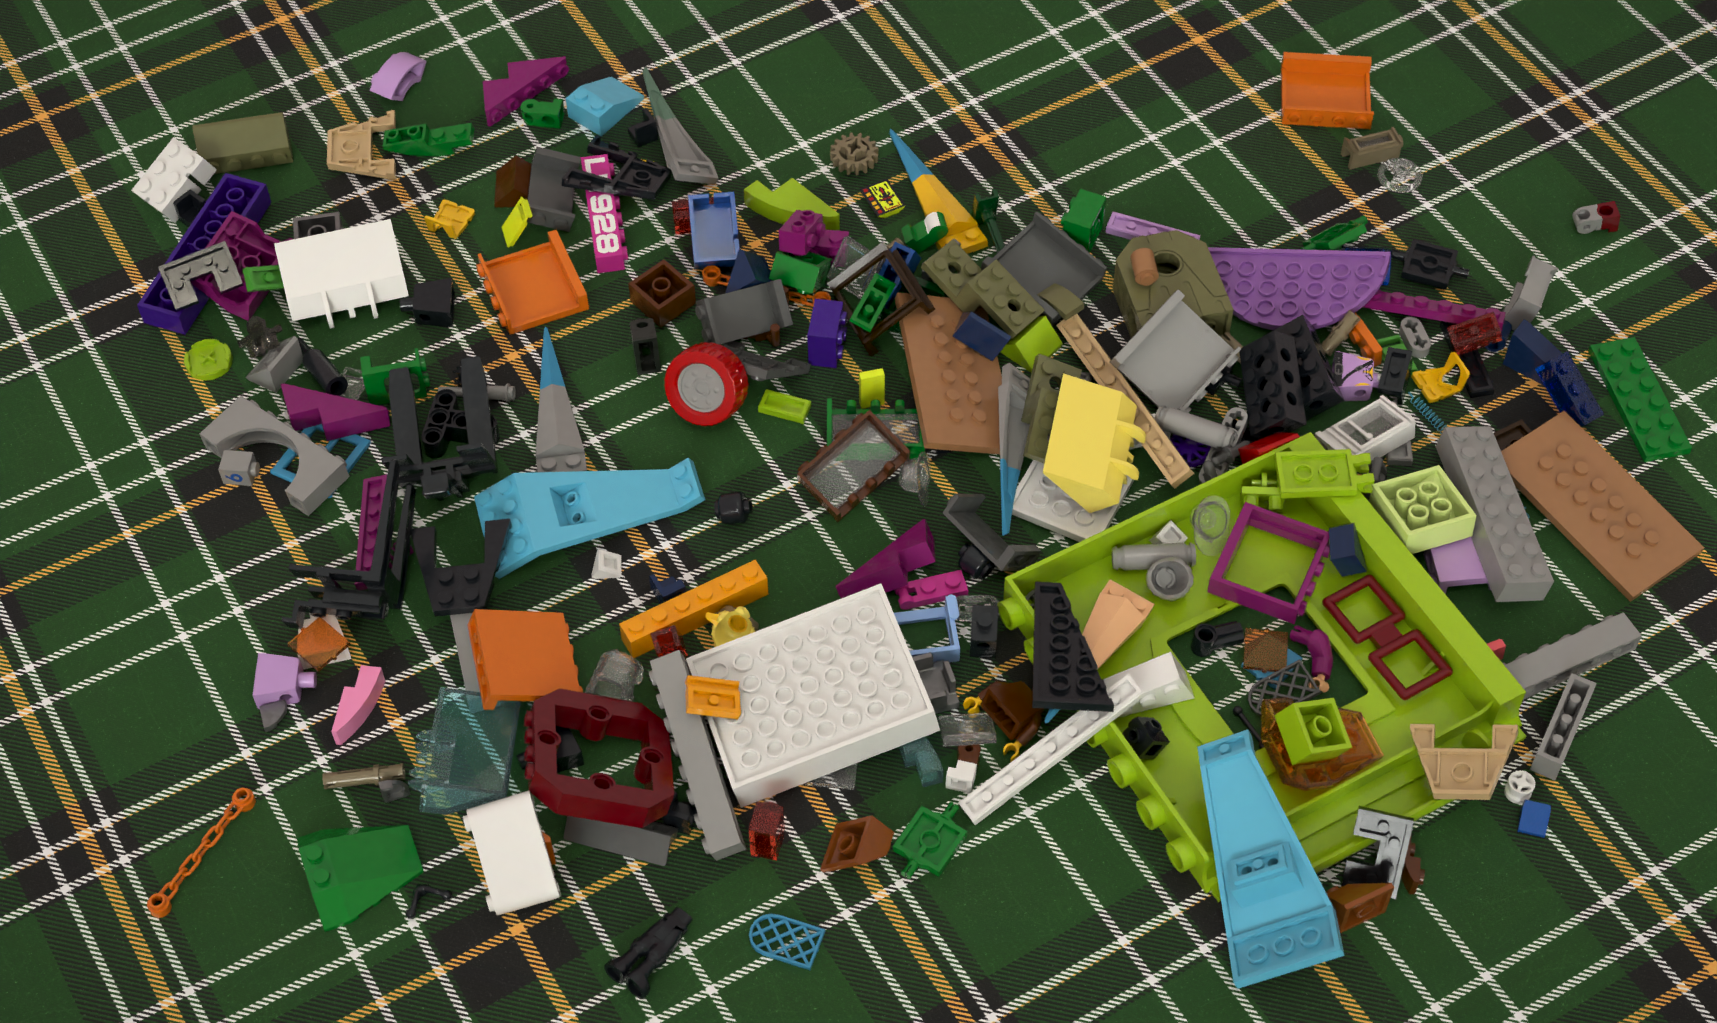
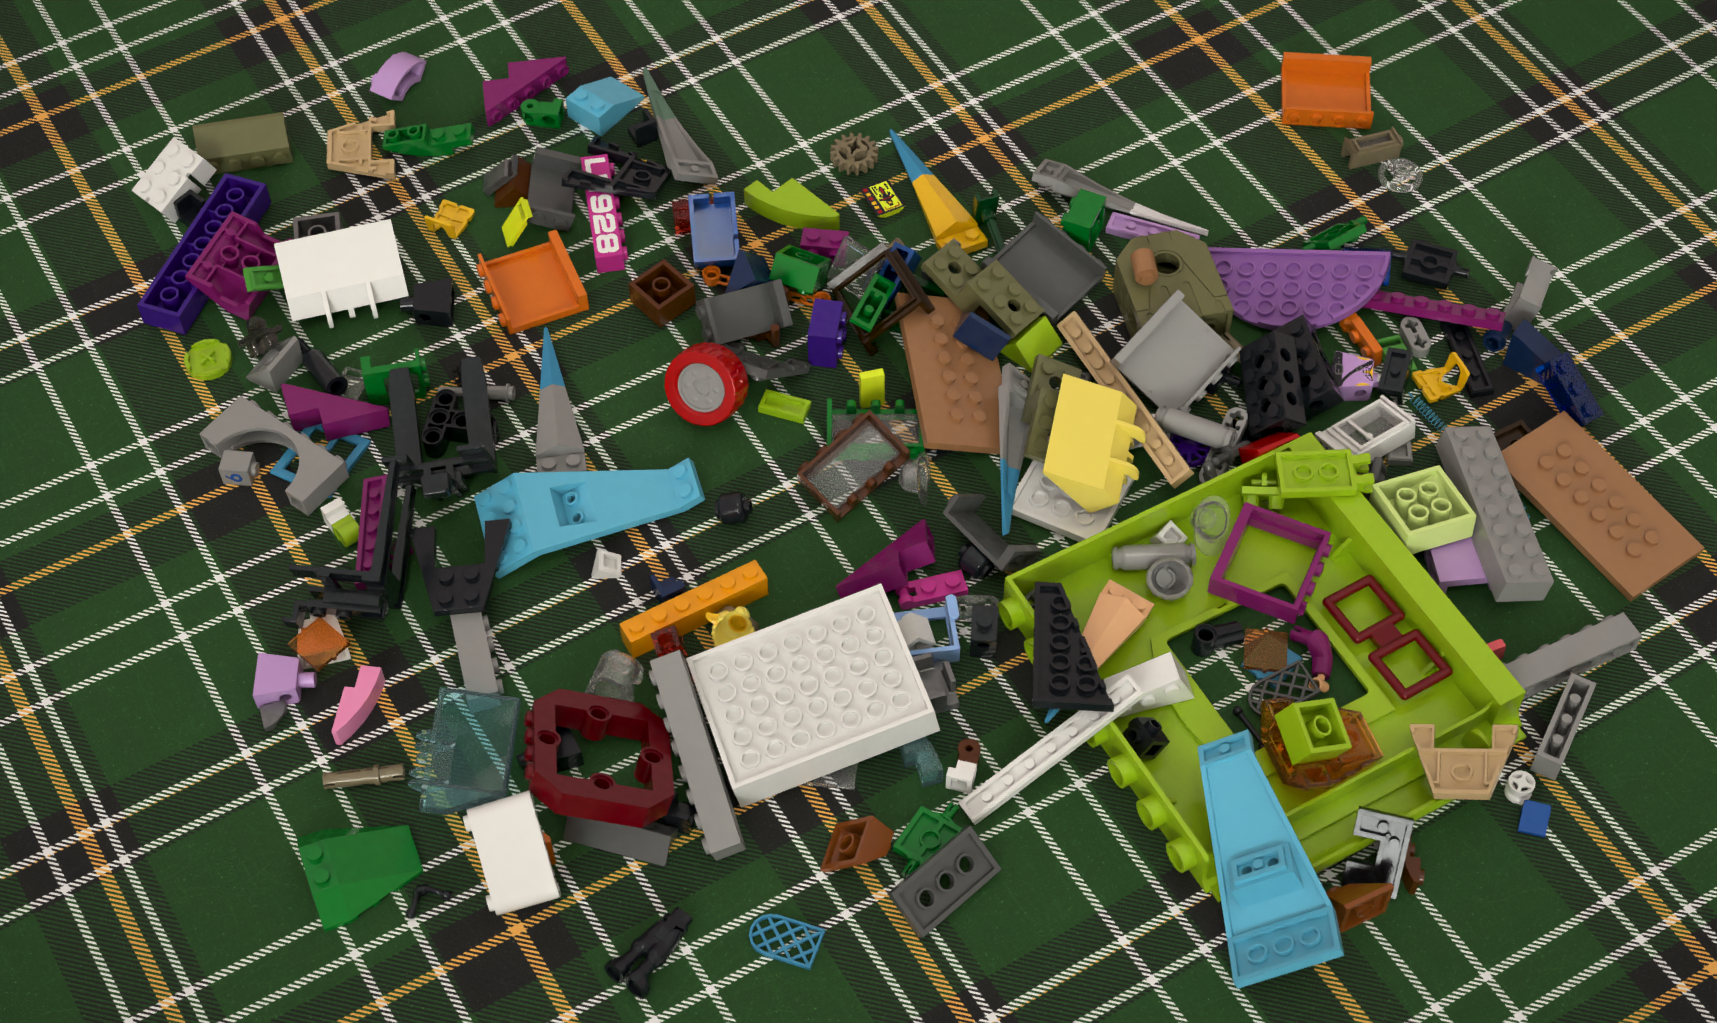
orange piece [147,788,256,918] -> none
plate [158,241,244,311] -> none
flat silver tile [378,780,411,803] -> none
orange panel [467,609,583,710] -> none
pearl dark grey torso [630,317,661,375] -> none
light orange plate [685,675,741,719] -> none
clear red piece [749,801,785,861] -> none
magenta brick [779,210,825,256] -> none
green leg [901,212,948,254] -> none
clear tile [939,713,997,747] -> none
reddish brown torso [963,681,1044,762] -> none
olive slope [1037,283,1084,321] -> none
dark tan pin [1321,310,1361,356] -> none
dark blue slope [1329,523,1368,577] -> none
clear red brick [1447,312,1502,355] -> none
leg [1572,201,1620,234] -> none
green plate [1588,337,1692,462] -> none
none -> leg [320,497,359,548]
none -> flat silver piece [483,154,518,197]
none -> dark grey plate [887,825,1001,938]
none -> white brick [898,612,936,651]
none -> light grey plate [1032,159,1209,236]

